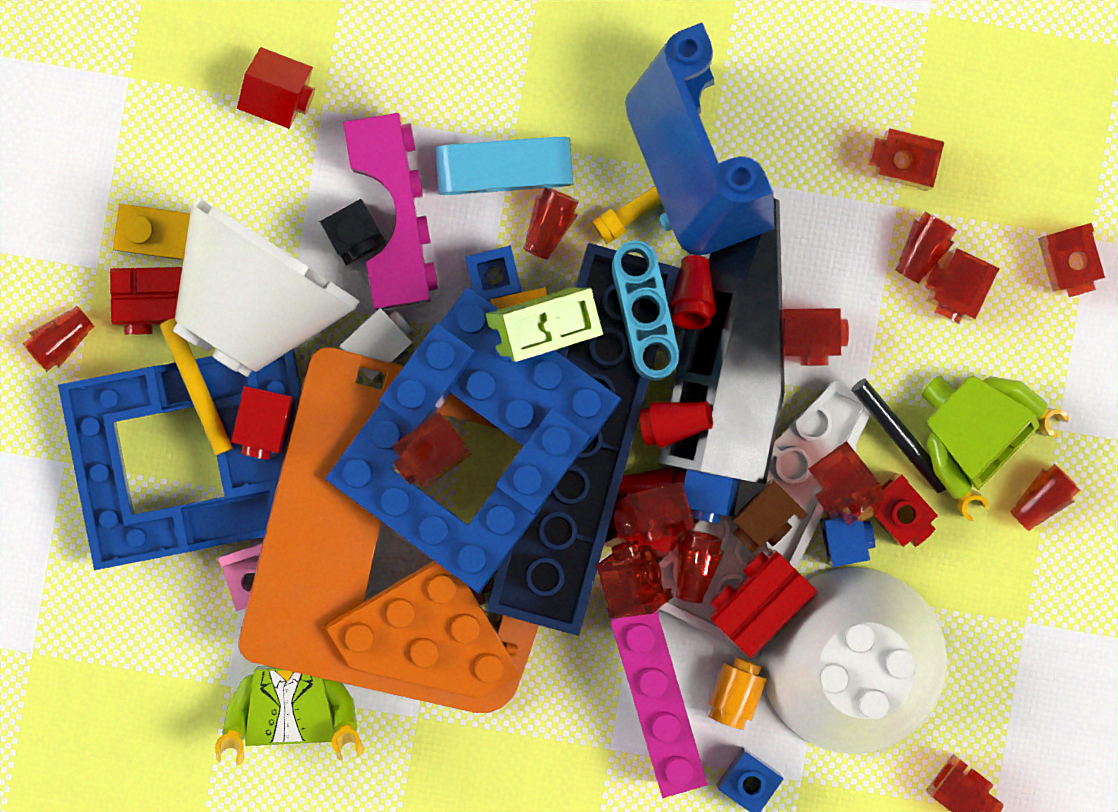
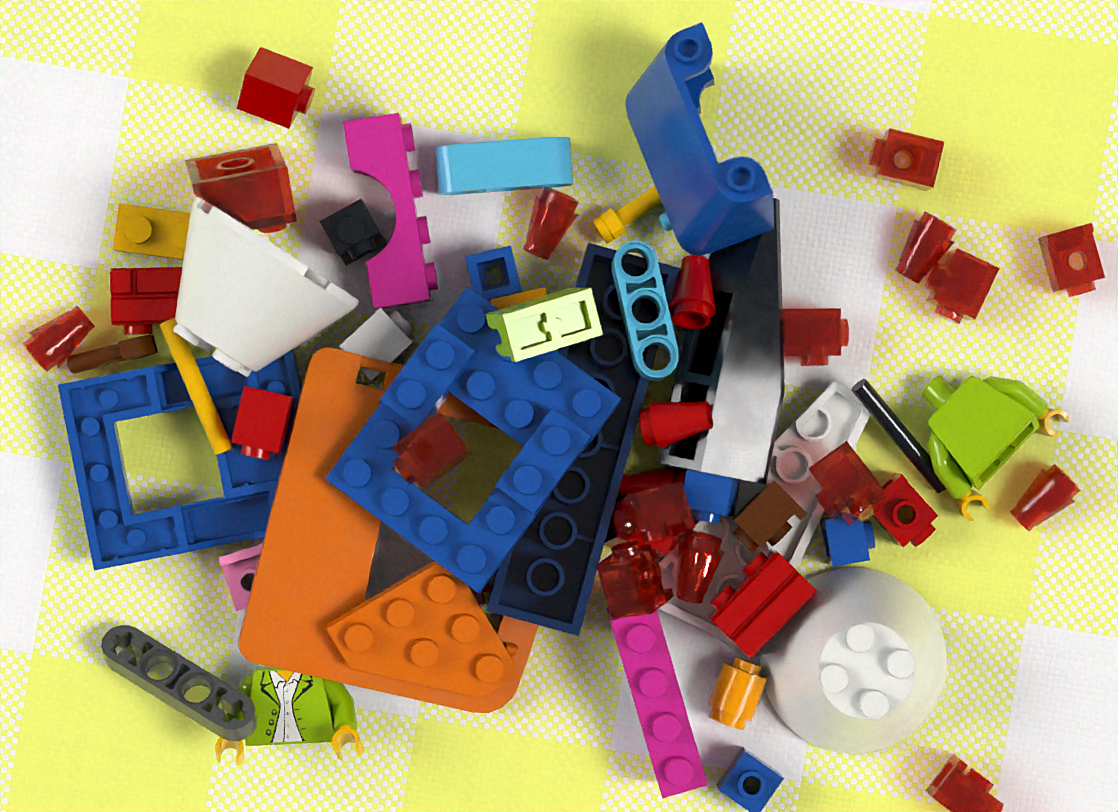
none -> reddish brown bar [67,334,158,374]
none -> dark grey beam [101,625,257,741]
none -> clear red slope [185,143,297,233]

